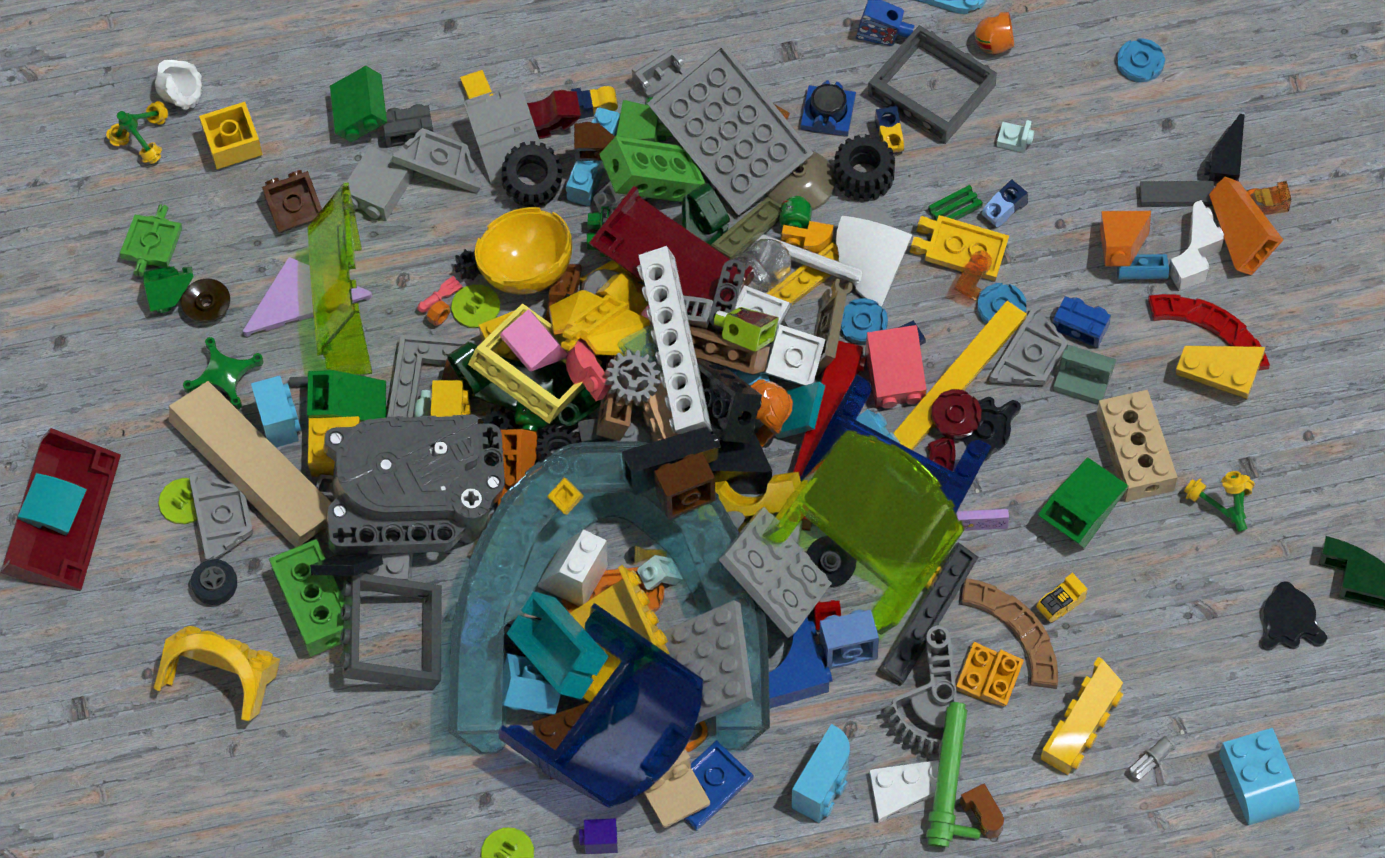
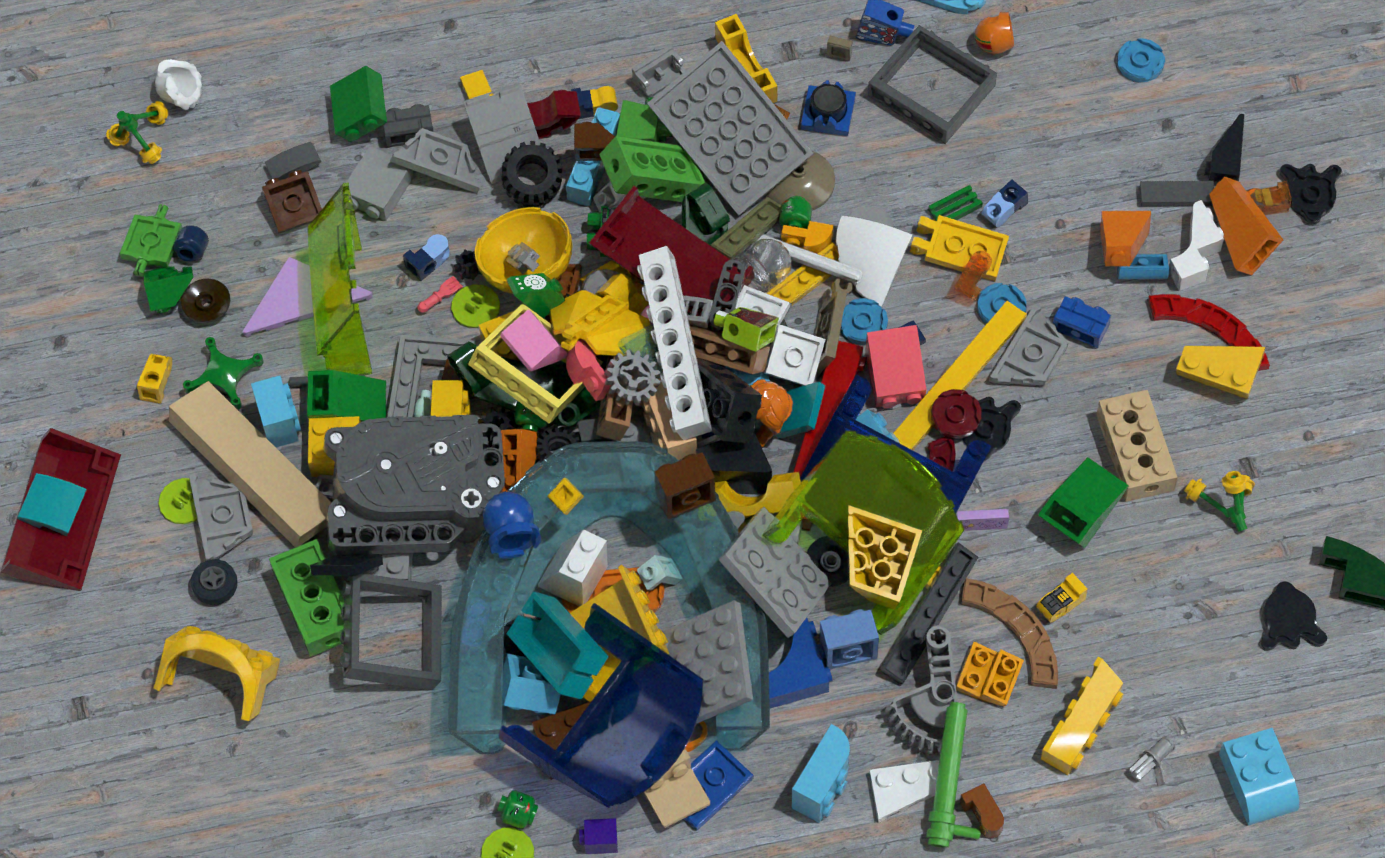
yellow brick [199,102,263,169] -> none
orange tile [427,301,450,326] -> none
black slope [622,427,721,496] -> none
clear yellow piece [627,545,667,563] -> none
red tile [814,600,841,630] -> none
black tyre [834,134,895,201] -> none
leg [875,106,904,153] -> none
light aqua bracket [996,120,1035,153] -> none
sand green bracket [1053,345,1116,405] -> none
none -> yellow leg [137,354,172,404]
none -> dark blue head [173,225,209,262]
none -> dark grey slope [265,142,321,181]
none -> leg [403,234,450,281]
none -> blue tile [483,492,541,559]
none -> green head [497,790,538,829]
none -> light grey hinge [506,242,540,274]
none -> green slope [507,273,565,318]
none -> yellow arch [715,14,778,103]
none -> dark tan tile [827,35,853,61]
none -> yellow wedge [848,505,922,610]
none -> black tile [1280,164,1342,224]

